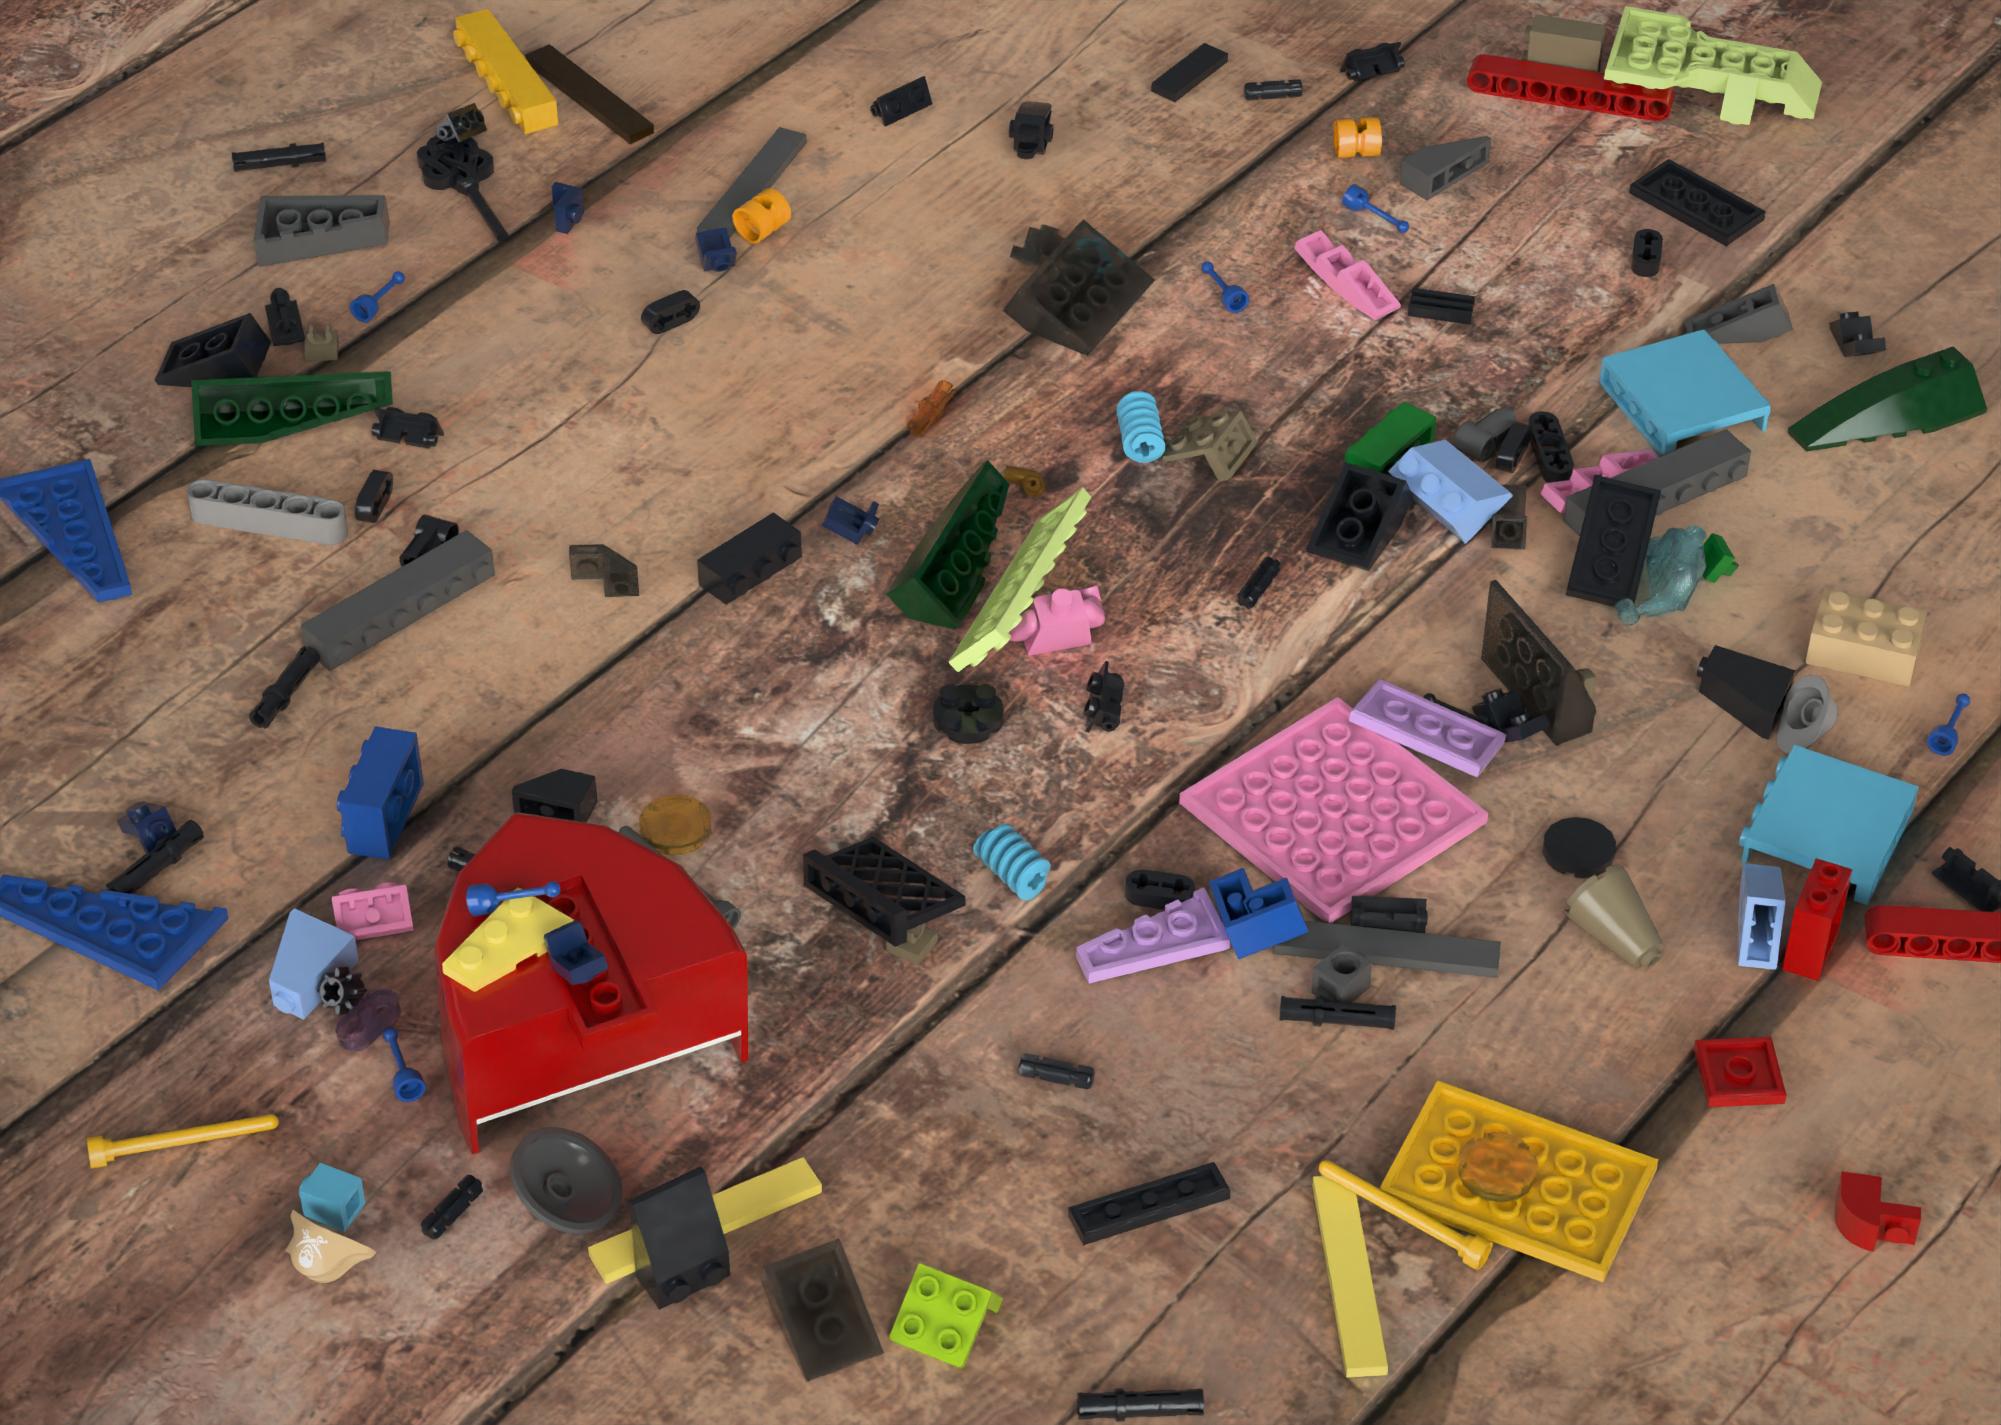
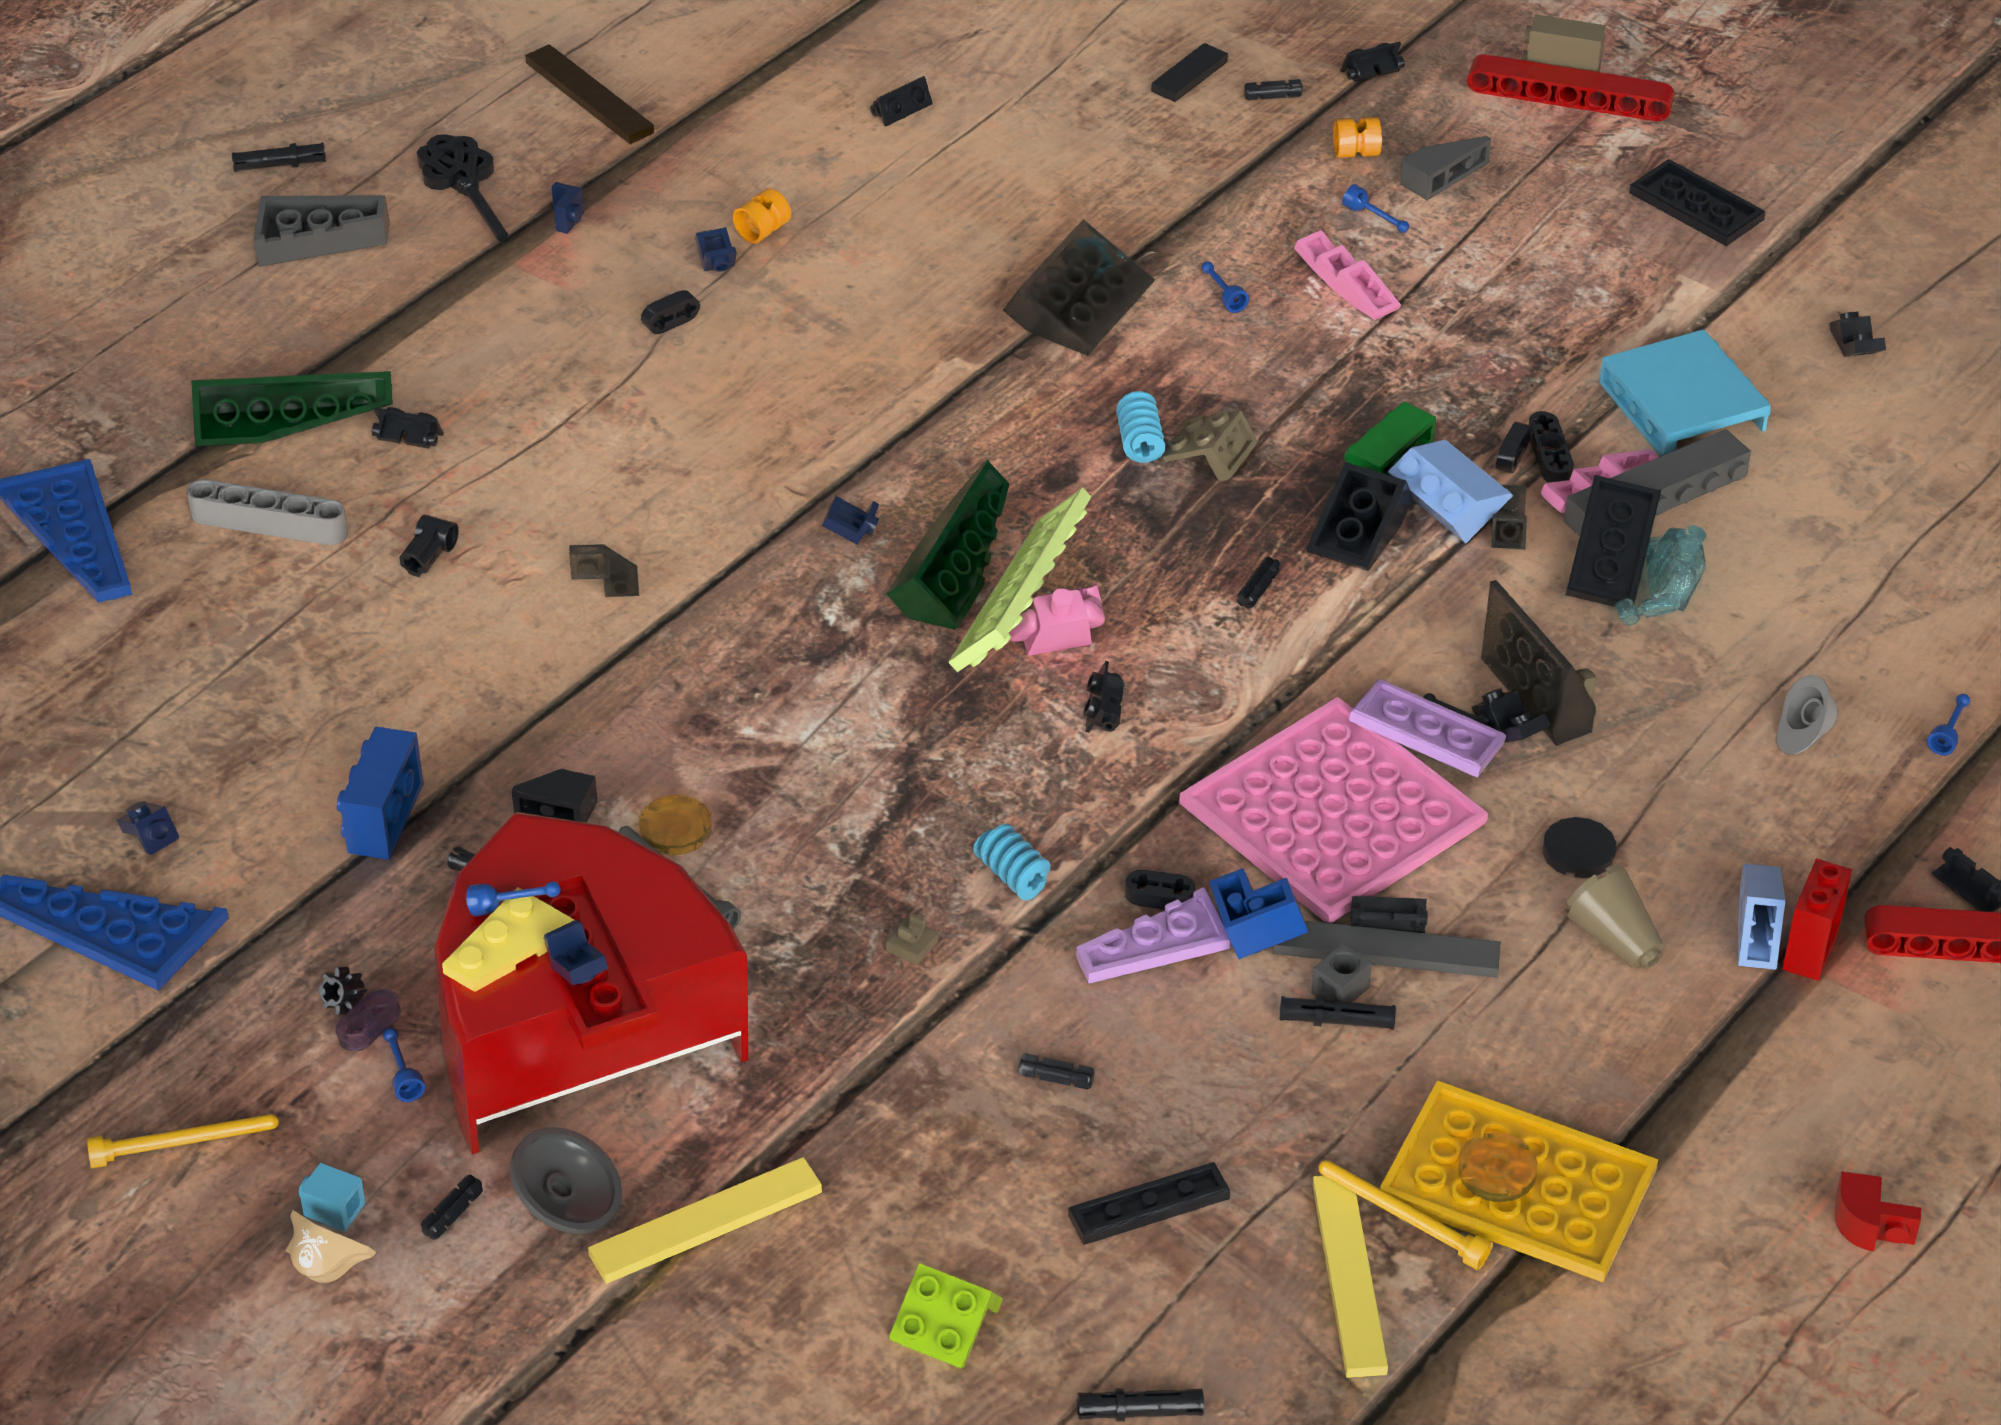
black pin [106,820,204,894] -> none
black slope [155,313,271,387] -> none
black pin [249,646,320,729] -> none
black hinge [265,288,305,346] -> none
light blue slope [269,908,359,1020] -> none
dark grey brick [301,530,495,671] -> none
dark tan tile [304,324,339,362] -> none
bright pink bracket [332,882,414,941] -> none
blue hinge [350,271,405,322] -> none
black beam [355,470,393,523] -> none
black hinge [437,103,487,143] -> none
yellow brick [453,8,558,134] -> none
black slope [629,1167,730,1310] -> none
dark grey tile [697,127,807,239] -> none
black brick [697,512,802,605] -> none
clear smoke slope [759,1239,884,1382] -> none
black fence [803,837,965,947] -> none
clear orange pin [907,380,956,437] -> none
black plate [933,684,1004,744] -> none
pearl gold arm [1004,465,1045,497] -> none
black hinge [1009,101,1054,160] -> none
clear smoke slope [1010,224,1067,270] -> none
black tile [1408,288,1476,324] -> none
dark grey piece [1454,406,1518,462] -> none
yellowish green piece [1604,6,1822,125] -> none
black beam [1631,229,1663,277] -> none
dark grey slope [1685,284,1793,344] -> none
green tile [1692,533,1739,583] -> none
red plate [1694,1037,1787,1107] -> none
black slope [1697,645,1796,740] -> none
medium azure panel [1739,745,1919,906] -> none
dark green wedge [1788,346,1987,452] -> none
tan brick [1805,589,1928,687] -> none

